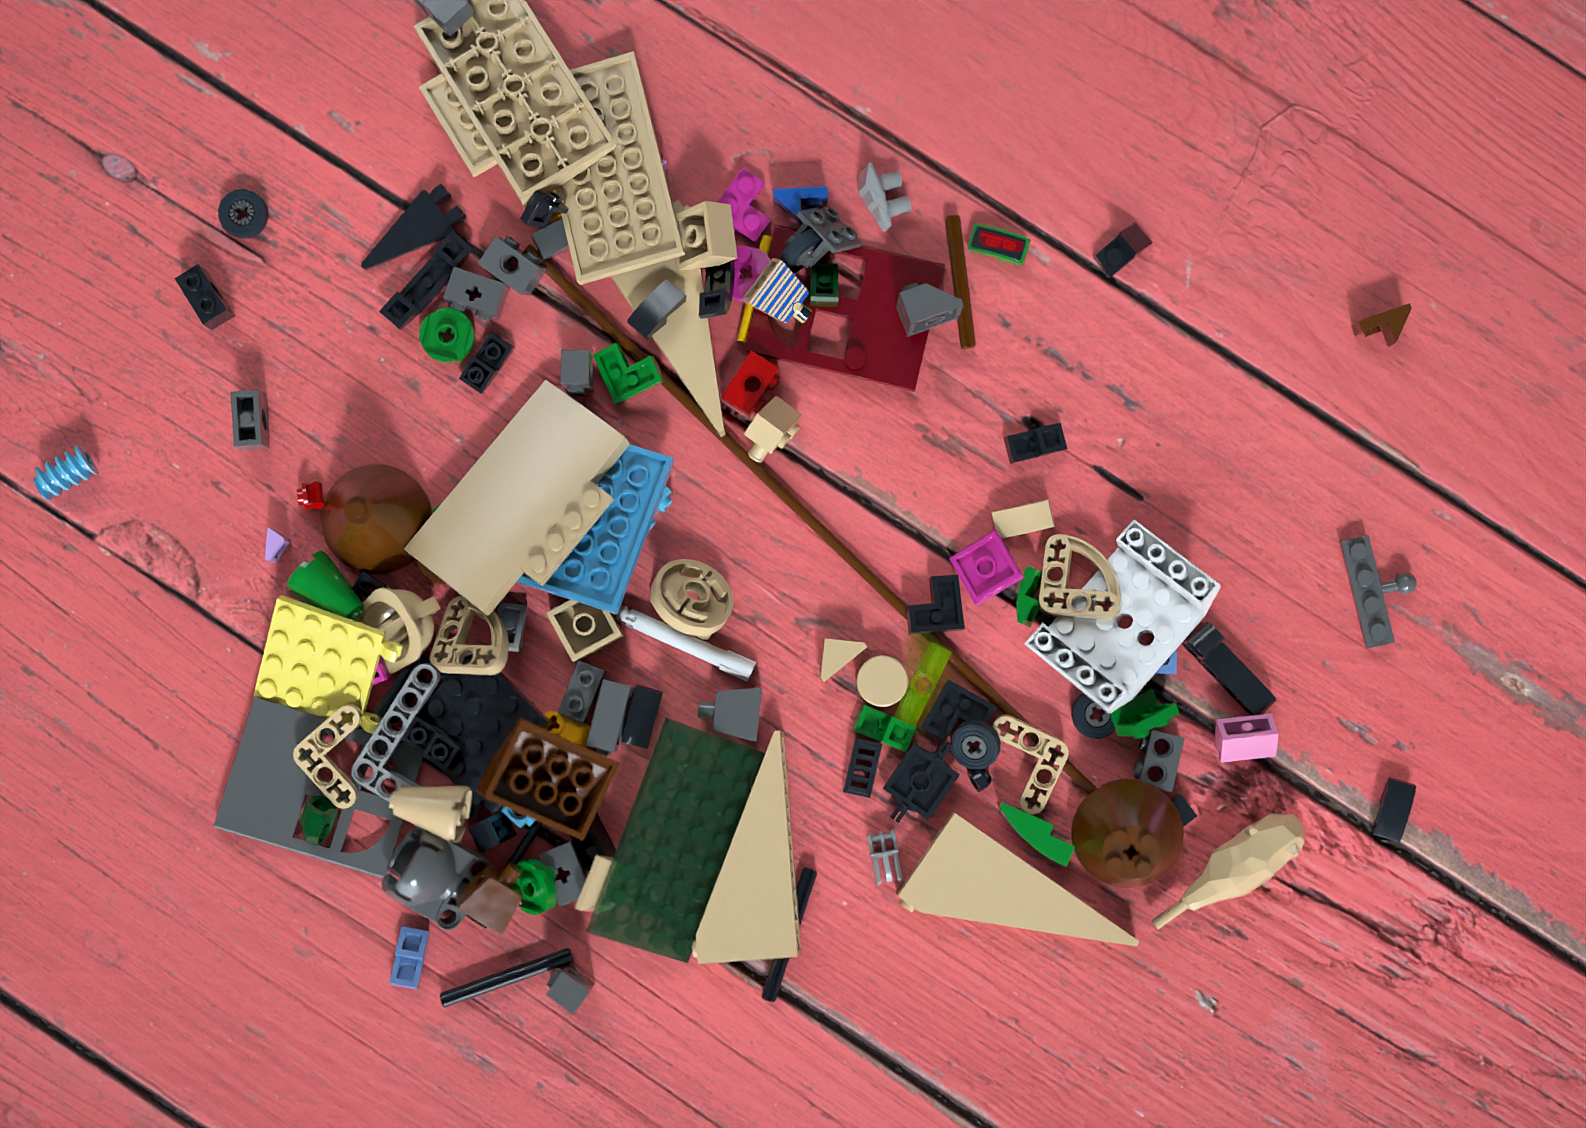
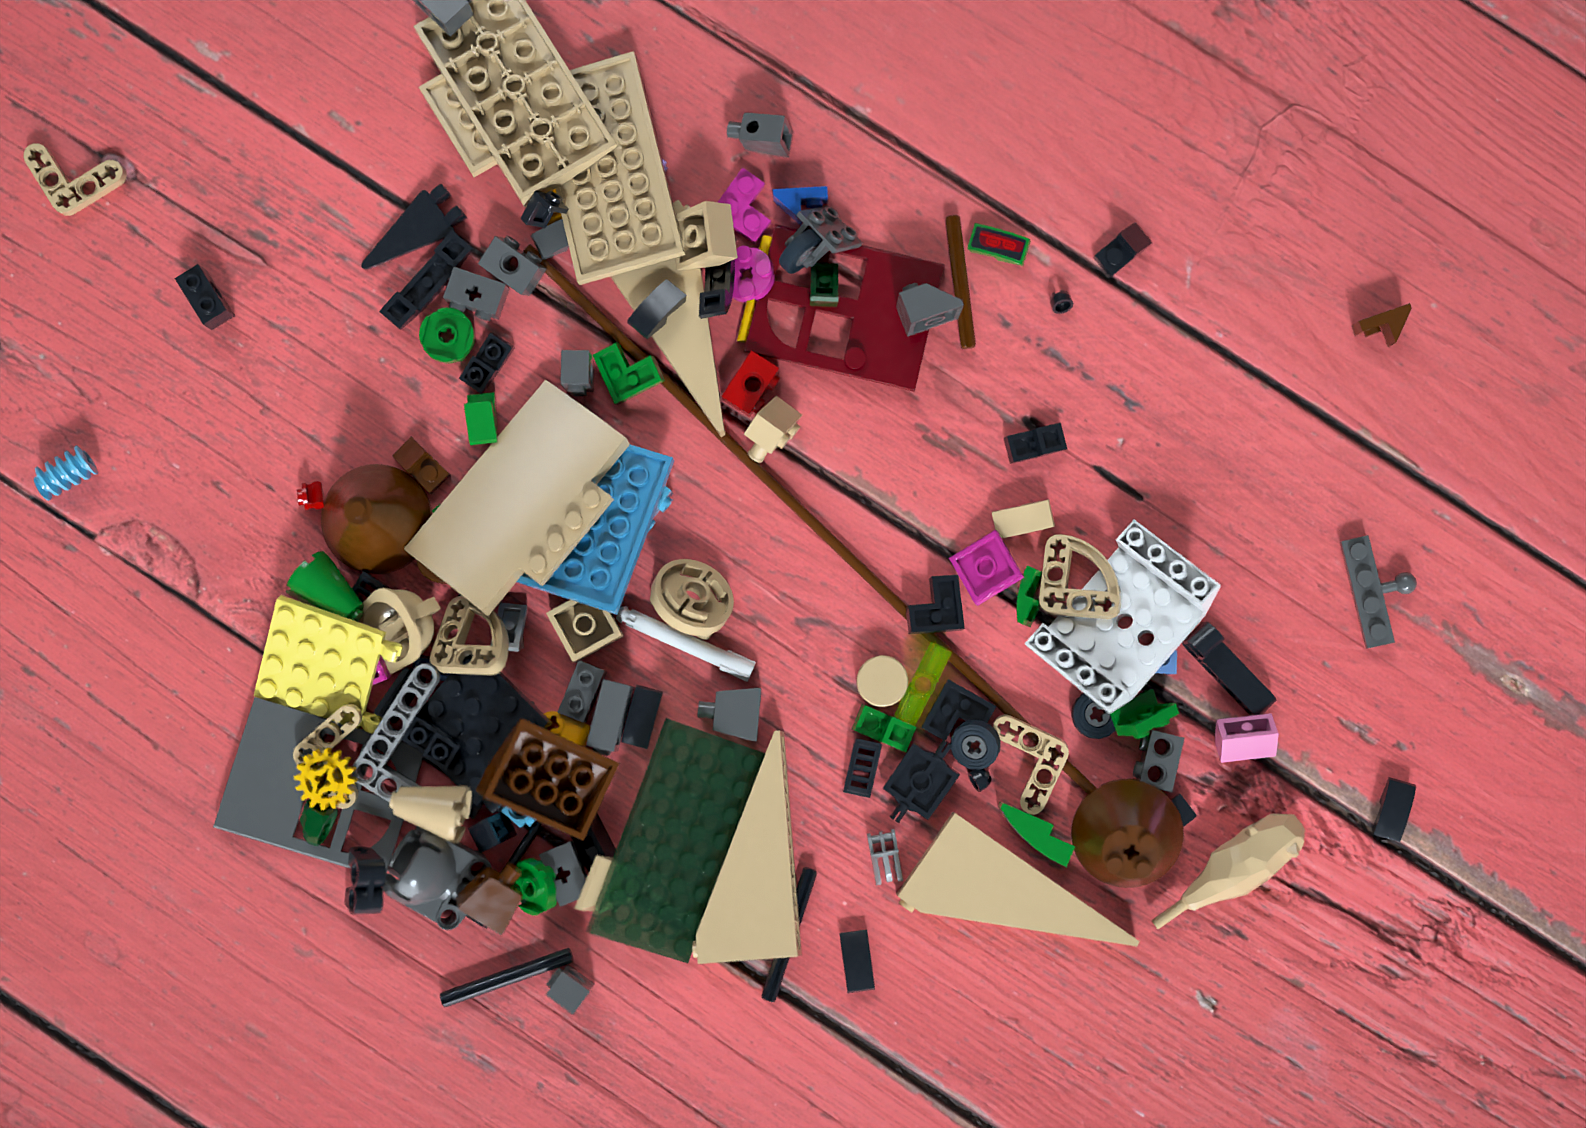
black bush [218,189,269,239] -> none
dark grey brick [230,389,270,451] -> none
lavender slope [265,527,291,563] -> none
medium blue slope [389,926,429,990] -> none
torso [742,258,812,323] -> none
tan slope [820,638,867,682] -> none
light grey connector [858,162,911,232] -> none
none -> tan beam [23,143,127,216]
none -> yellow gear [294,747,358,810]
none -> black piece [344,846,386,915]
none -> reddish brown slope [392,436,450,494]
none -> green slope [464,392,498,445]
none -> dark grey torso [727,113,793,158]
none -> black slope [839,930,875,993]
none -> black hinge [1050,290,1073,314]

